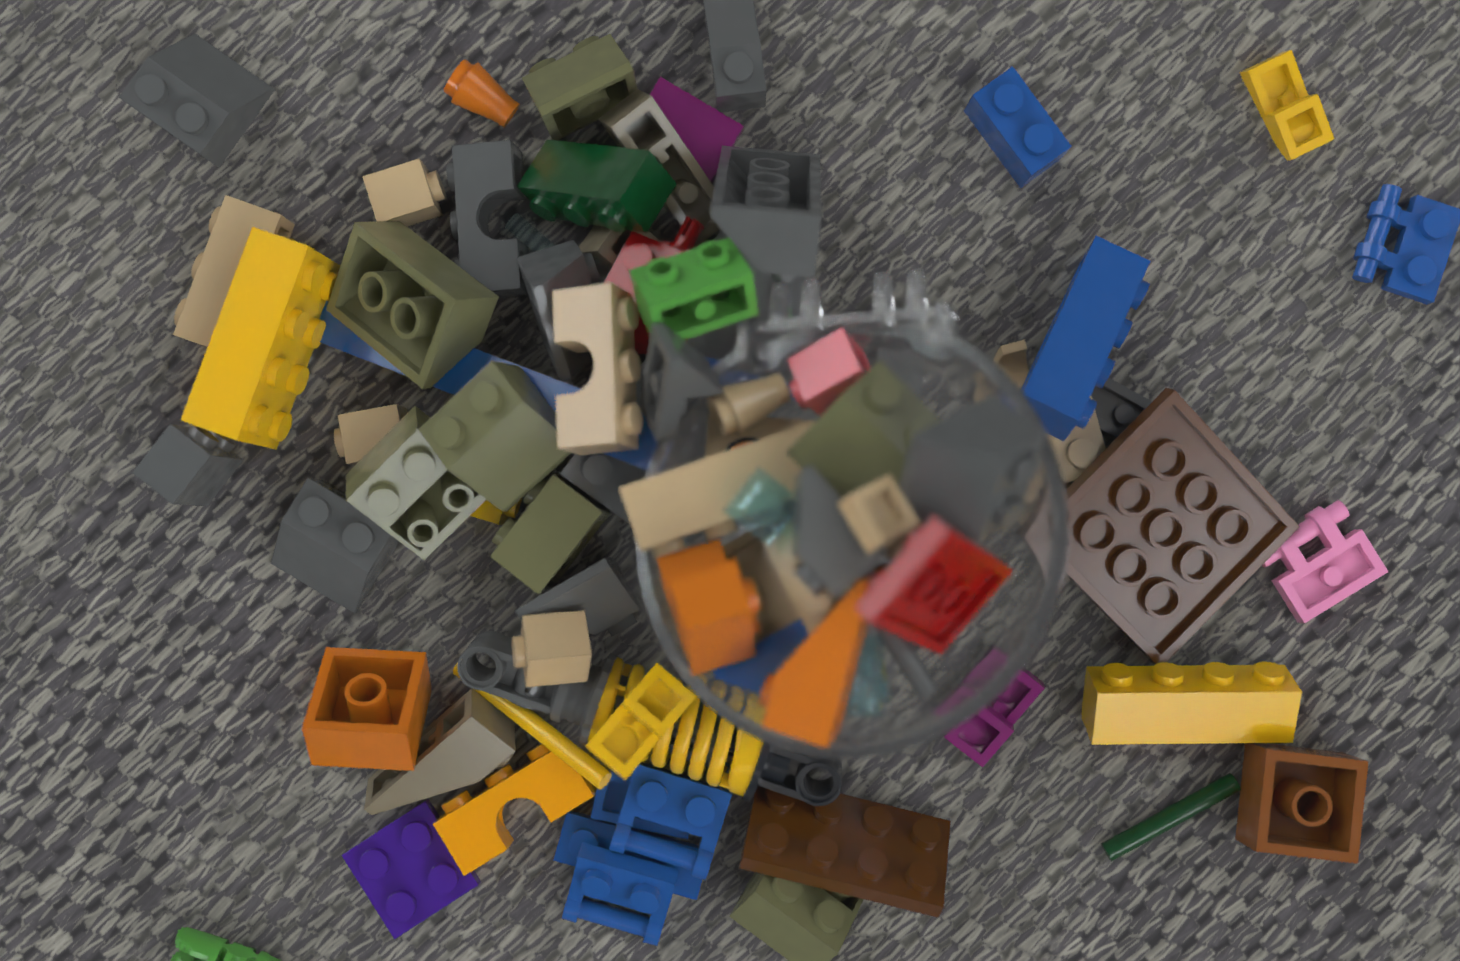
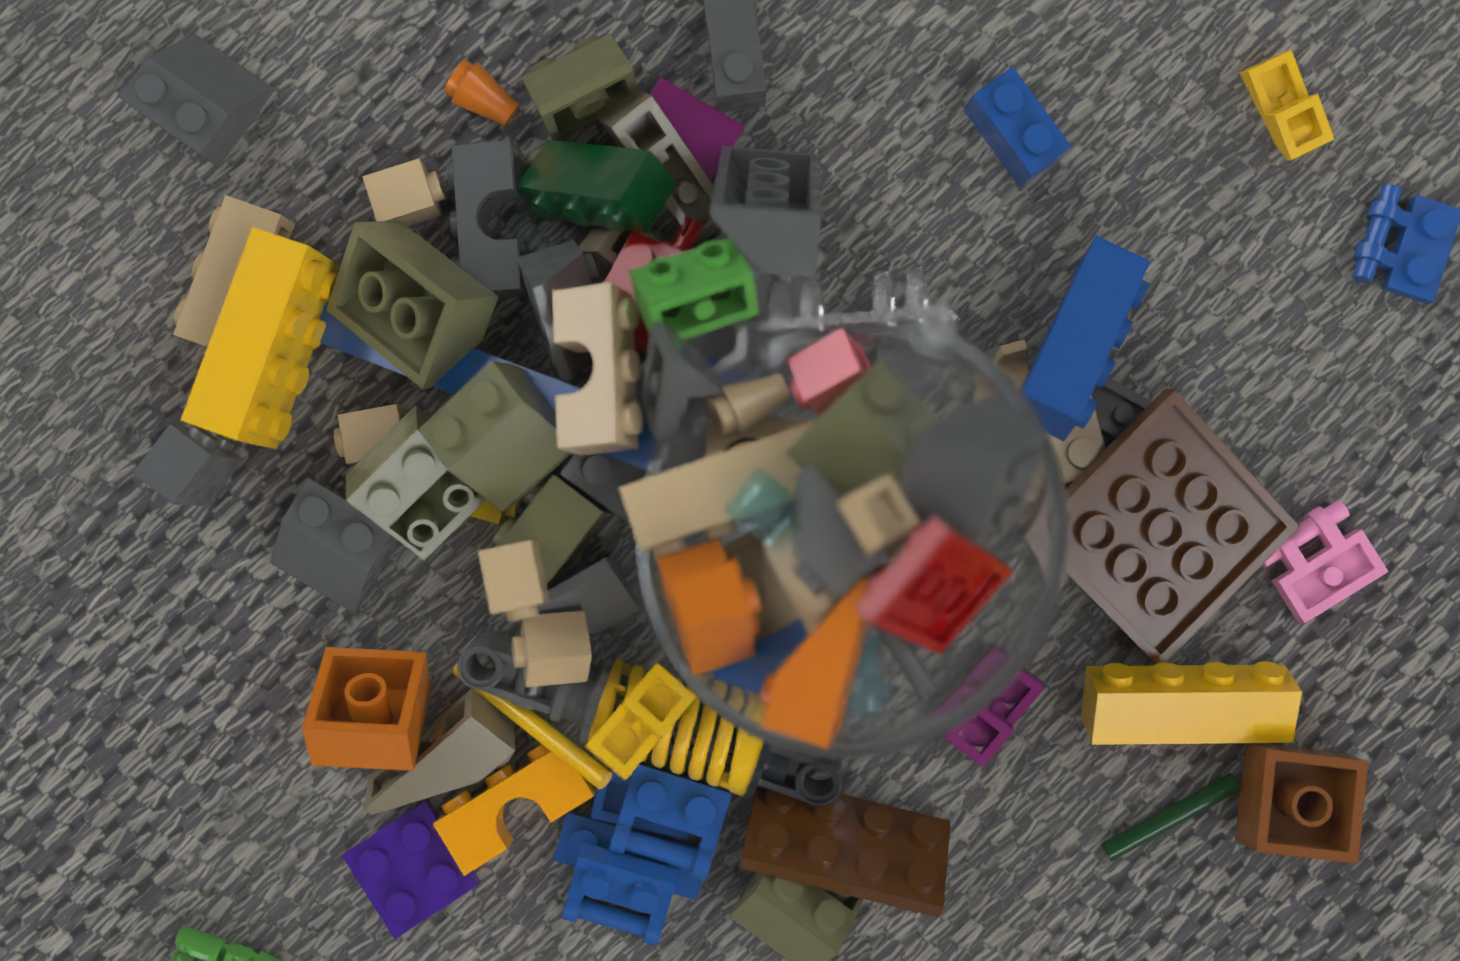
none -> tan brick [478,540,550,622]

